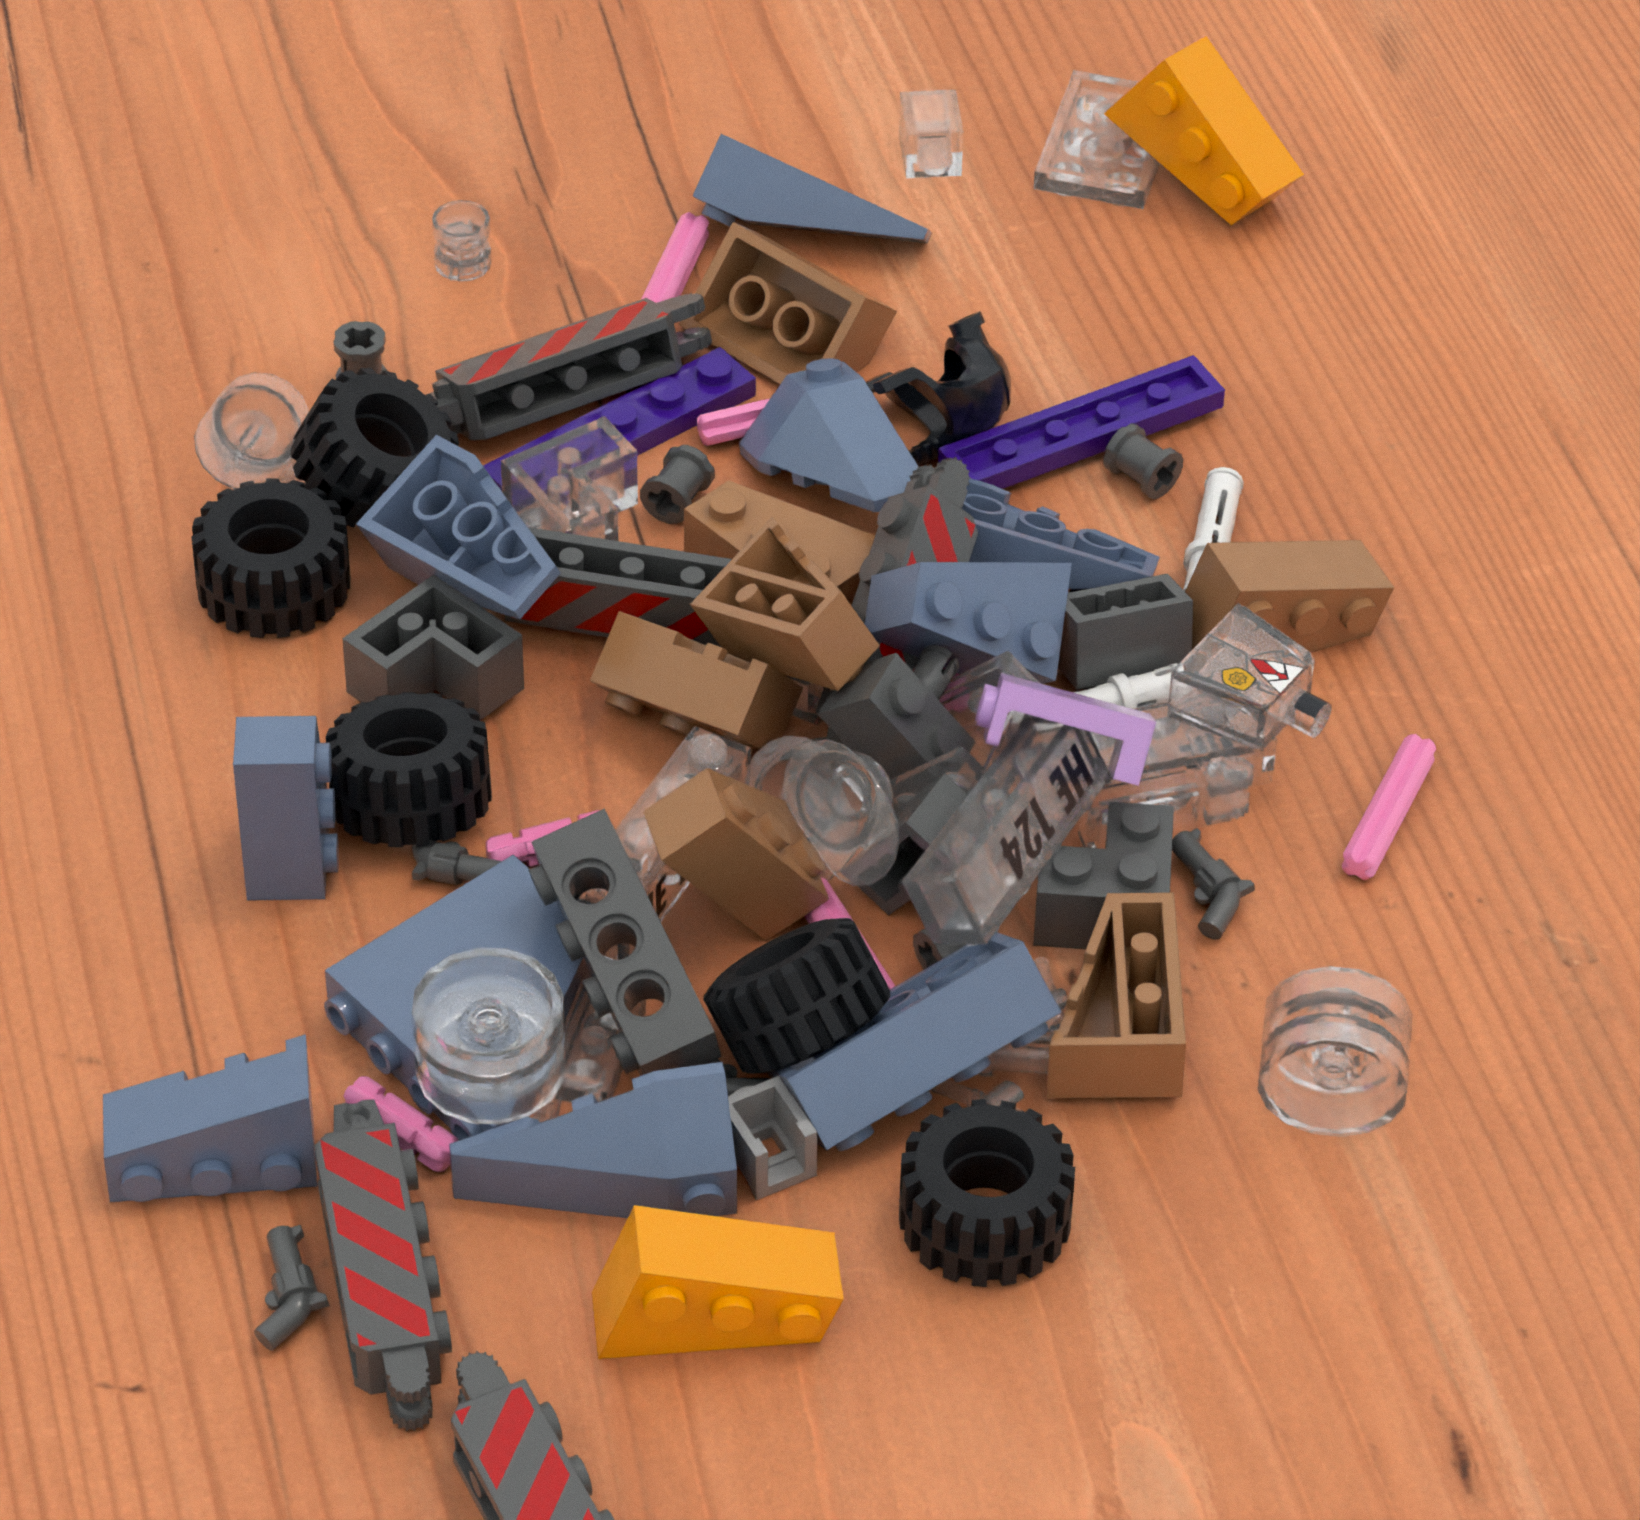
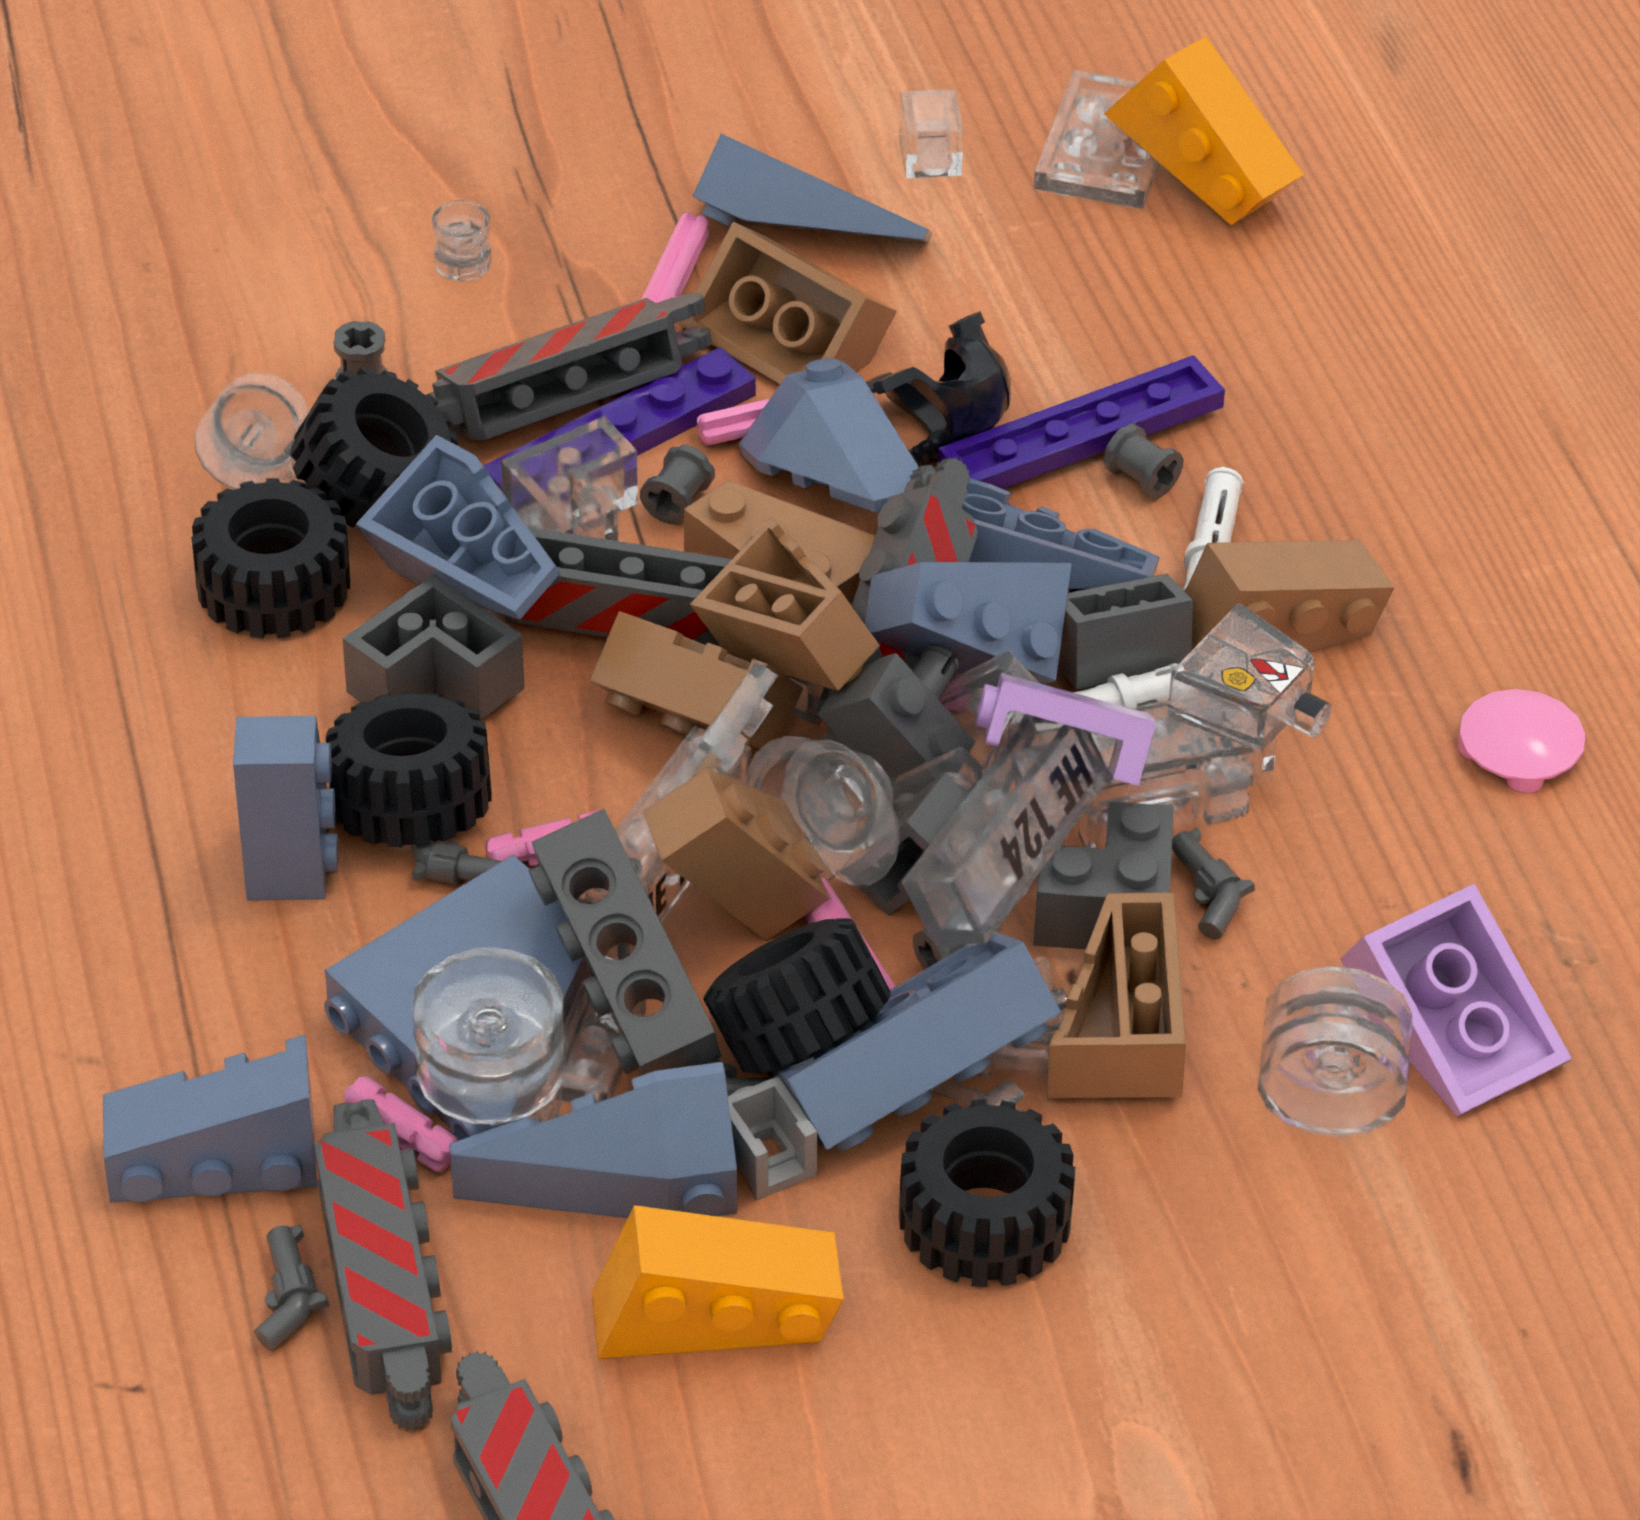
bright pink axle [1342,734,1436,880] -> none
none -> clear plate [658,660,778,800]
none -> lavender slope [1340,884,1572,1117]
none -> bright pink dish [1457,689,1585,793]

